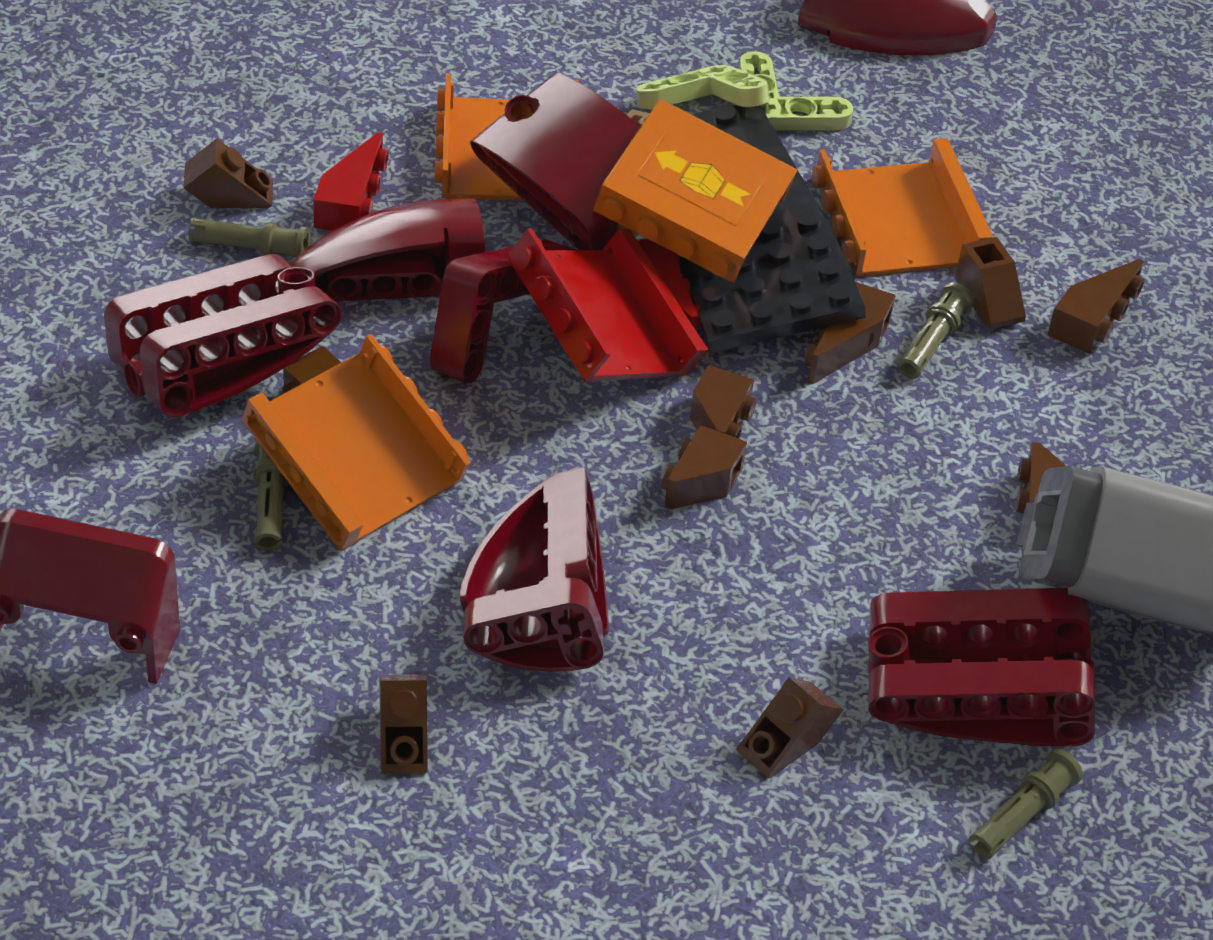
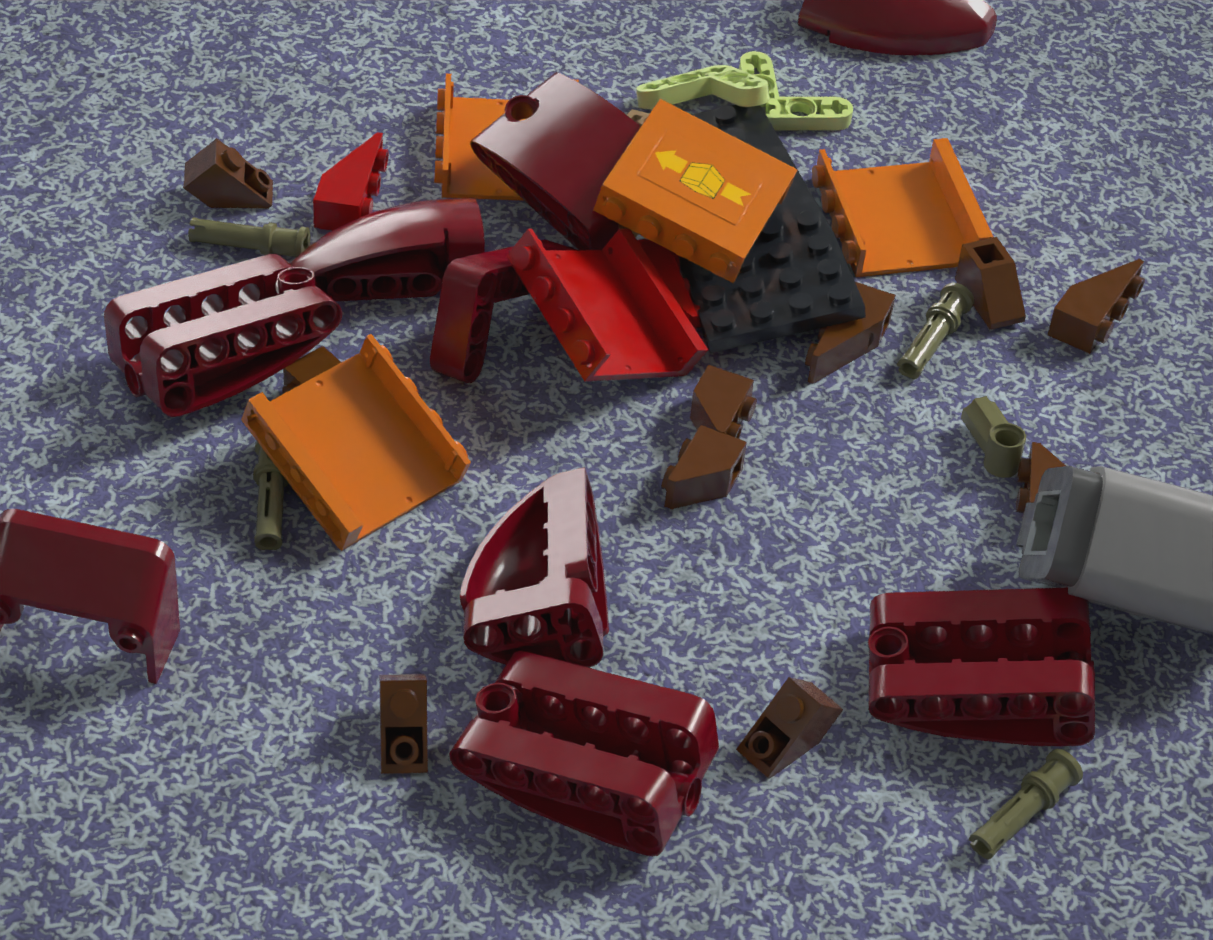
none -> dark red panel [449,651,719,857]
none -> olive piece [961,396,1027,478]

